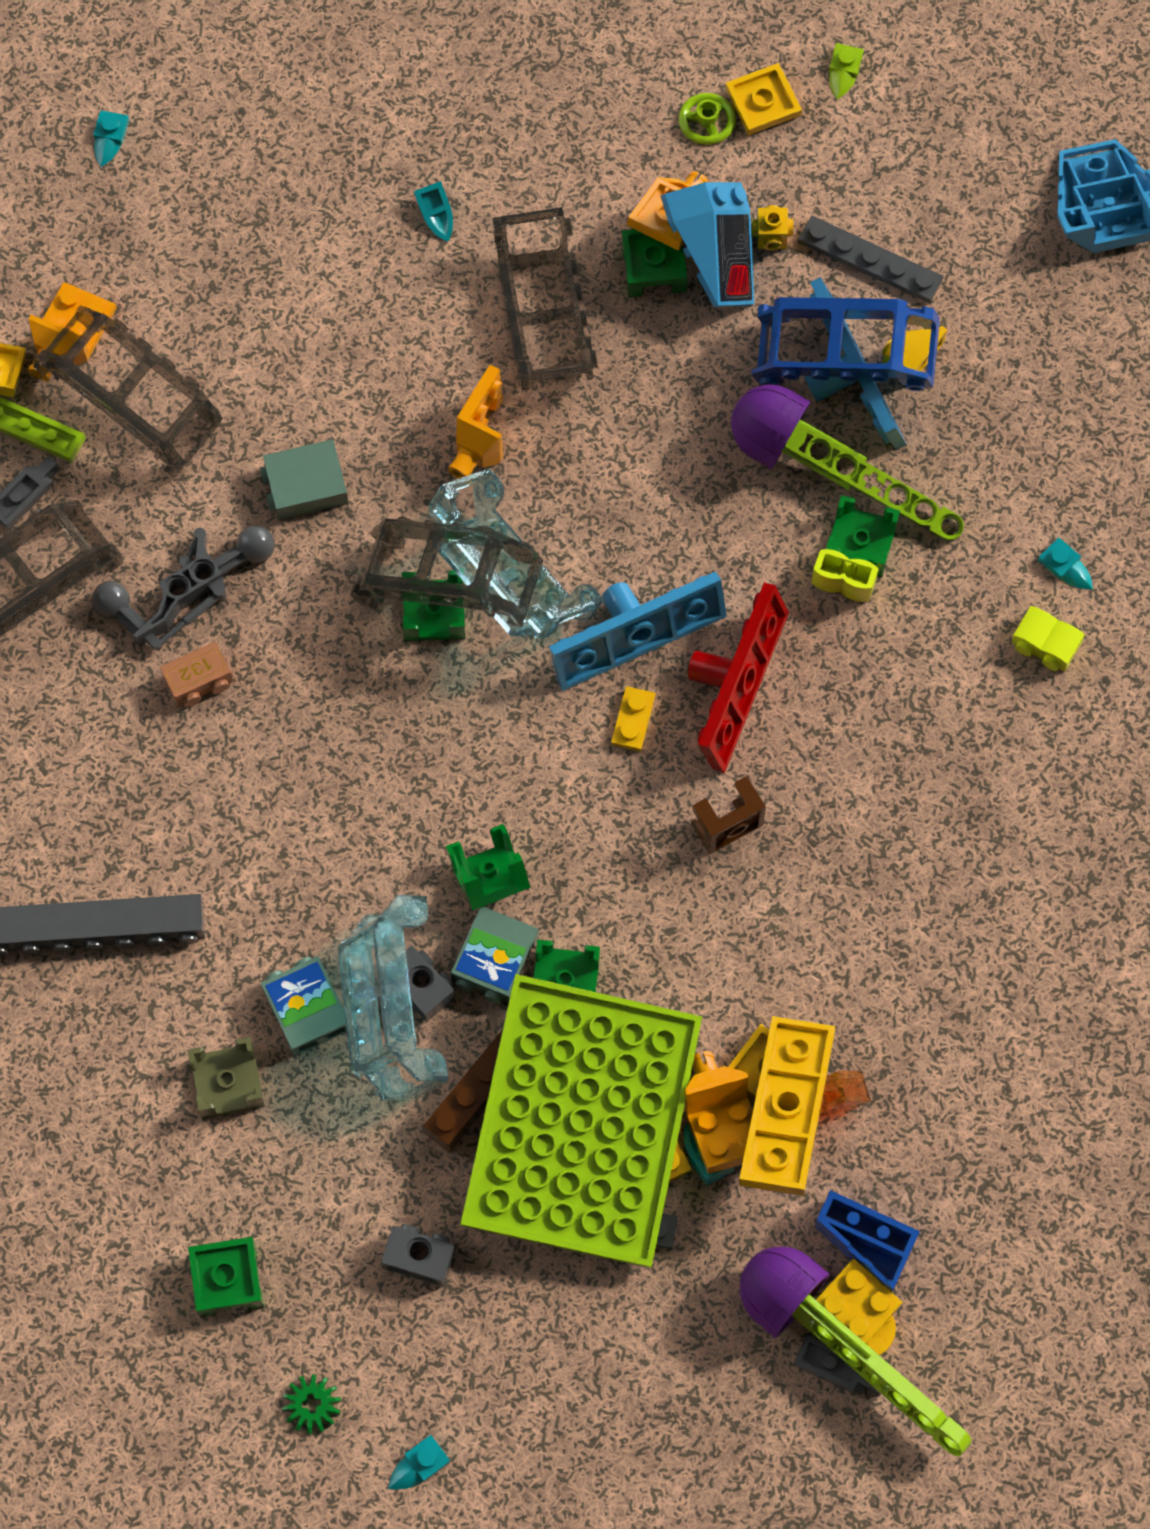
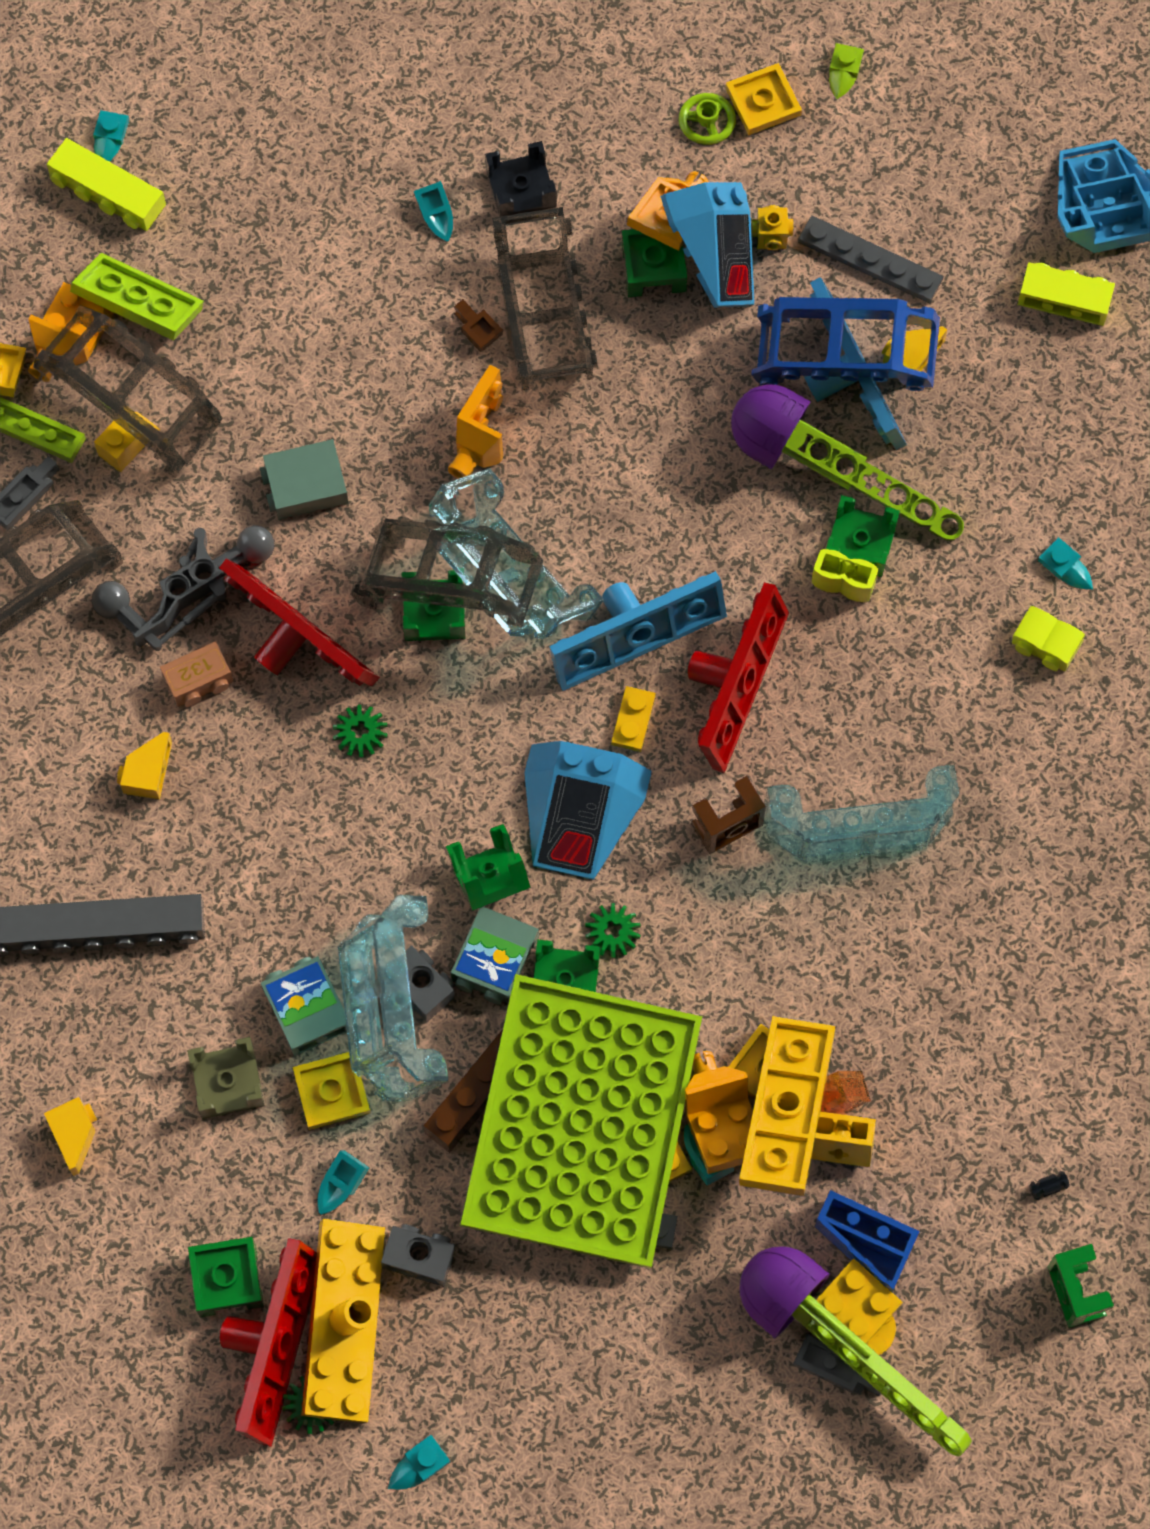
none -> yellow slope [44,1097,97,1176]
none -> neon yellow brick [47,138,166,231]
none -> lime plate [70,253,204,341]
none -> yellow slope [94,412,160,472]
none -> yellow slope [117,732,172,800]
none -> red plate [219,558,380,686]
none -> red plate [220,1238,317,1447]
none -> yellow plate [293,1051,371,1130]
none -> yellow plate [301,1219,385,1423]
none -> teal plate [318,1150,370,1215]
none -> green gear [333,705,388,758]
none -> reddish brown plate [454,299,503,352]
none -> black panel [485,141,557,220]
none -> dark azure wedge [524,741,652,880]
none -> green gear [585,903,641,958]
none -> clear light blue windscreen [765,764,959,865]
none -> yellow brick [811,1112,876,1167]
none -> neon yellow brick [1017,262,1115,326]
none -> black piece [1029,1171,1070,1200]
none -> green panel [1047,1244,1114,1329]

